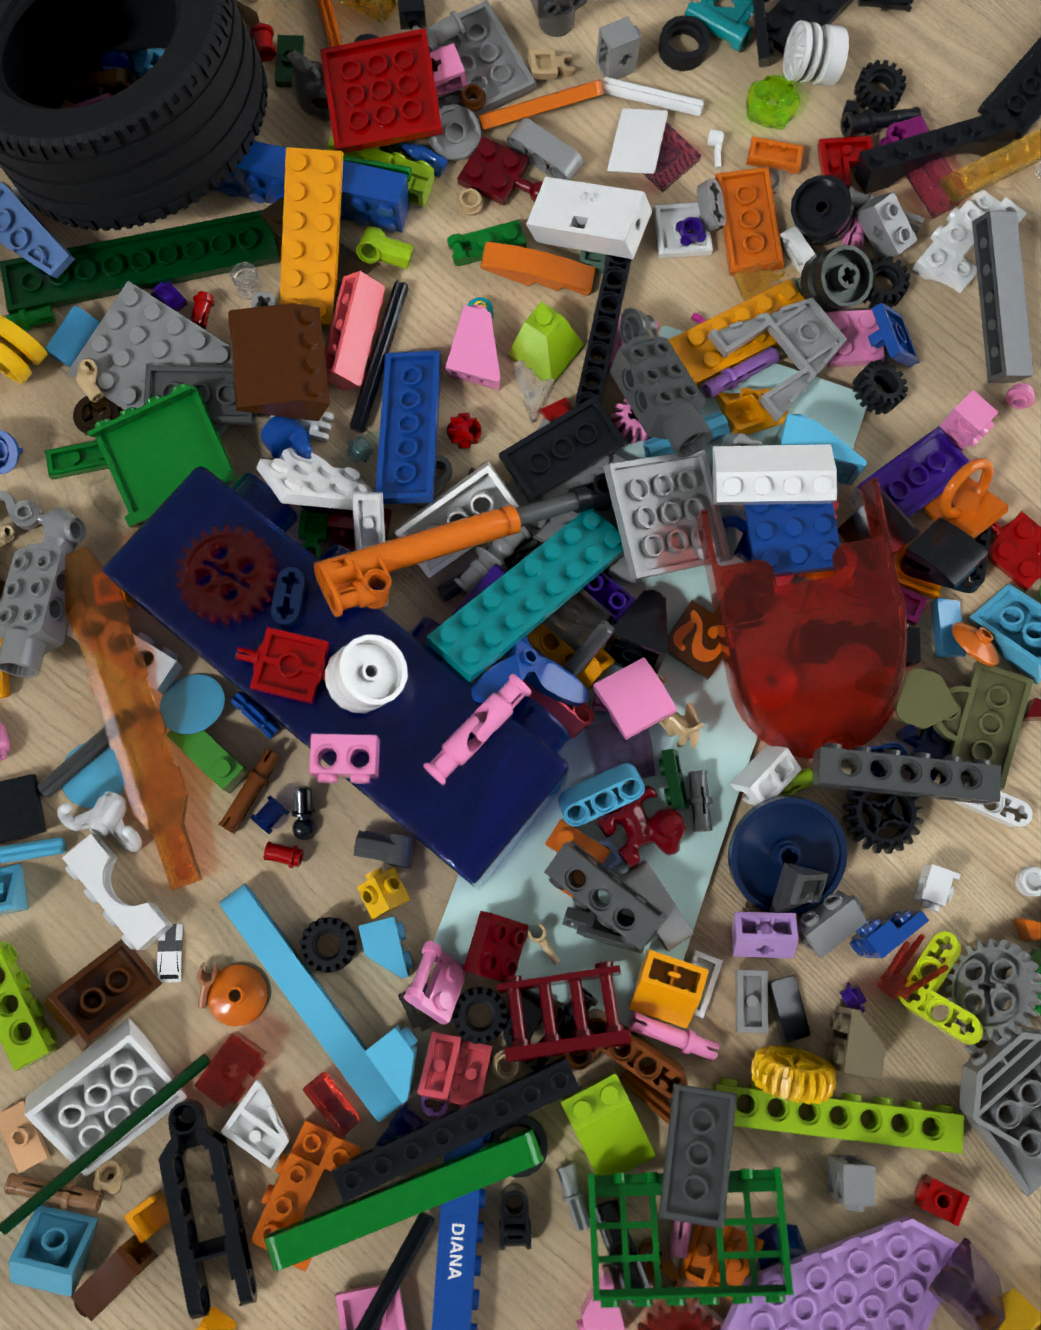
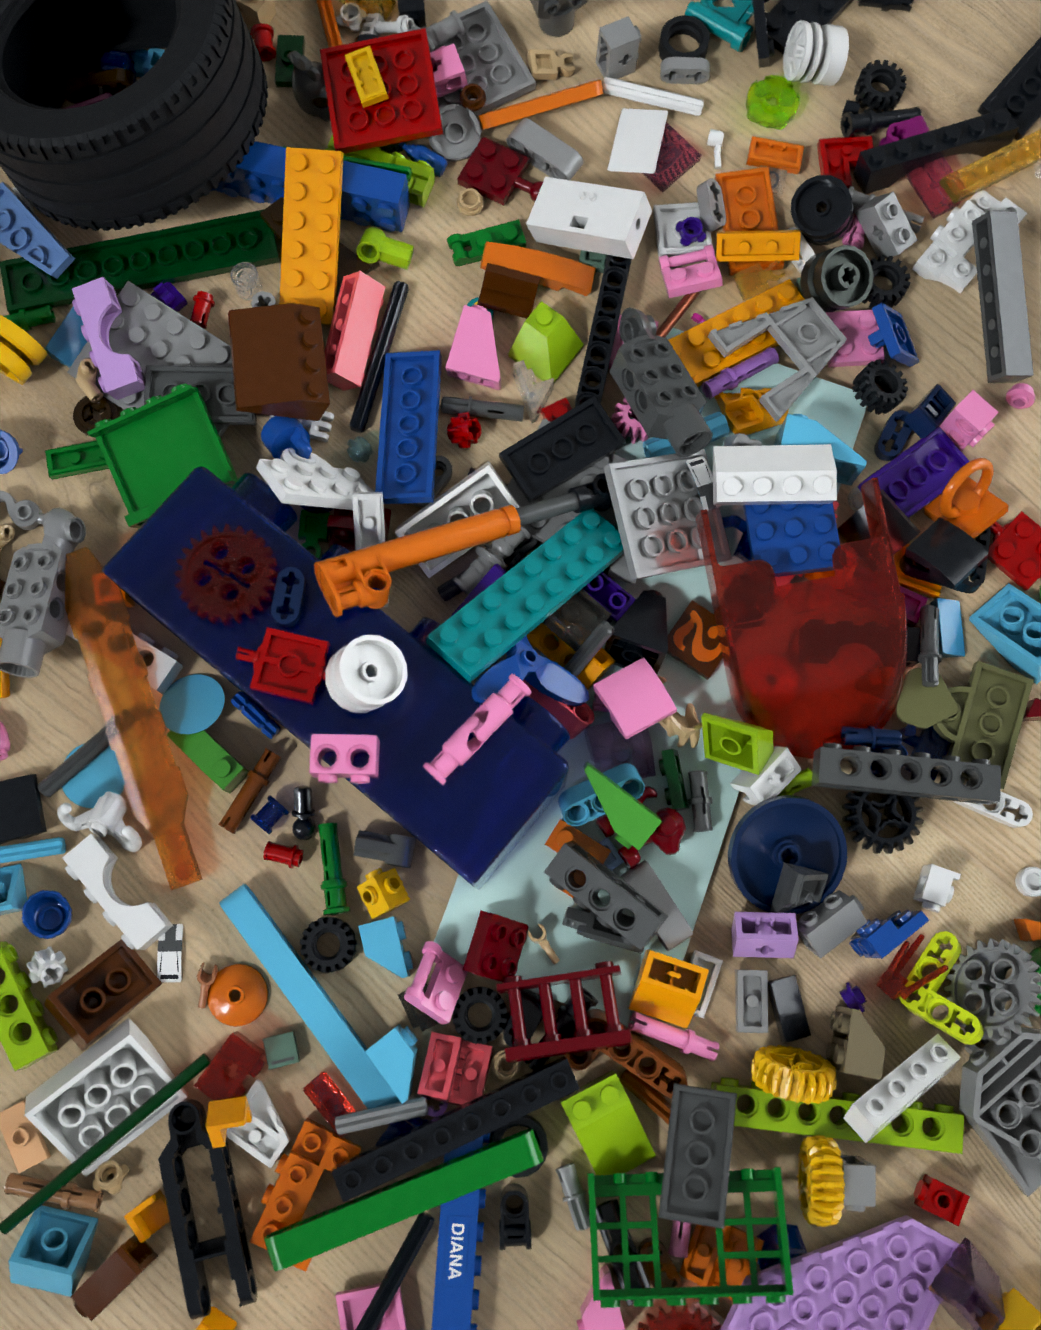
orange dish [952,622,1000,667] -> none
none -> blue hair [22,890,72,939]
none -> white gear [26,946,68,988]
none -> lavender arch [72,277,145,400]
none -> light orange panel [206,1096,252,1148]
none -> sand green tile [263,1031,300,1070]
none -> green pin [318,823,350,915]
none -> light grey axle [335,1097,428,1135]
none -> white plate [336,2,367,32]
none -> yellow plate [344,45,389,108]
none -> white hinge [359,13,415,36]
none -> dark grey axle [441,396,524,422]
none -> reddish brown panel [478,263,540,319]
none -> bright green slope [583,762,662,850]
none -> copper bar [656,291,701,337]
none -> bright pink plate [659,244,723,298]
none -> light grey beam [660,57,710,84]
none -> sticker [686,456,721,512]
none -> lime slope [701,713,774,775]
none -> light orange plate [716,230,801,262]
none -> yellow gear [797,1135,845,1227]
none -> dark blue axle [840,725,902,749]
none -> white brick [843,1034,961,1143]
none -> dark blue beam [874,410,912,461]
none -> dark blue slope [904,384,956,438]
none -> dark grey axle [918,605,942,687]

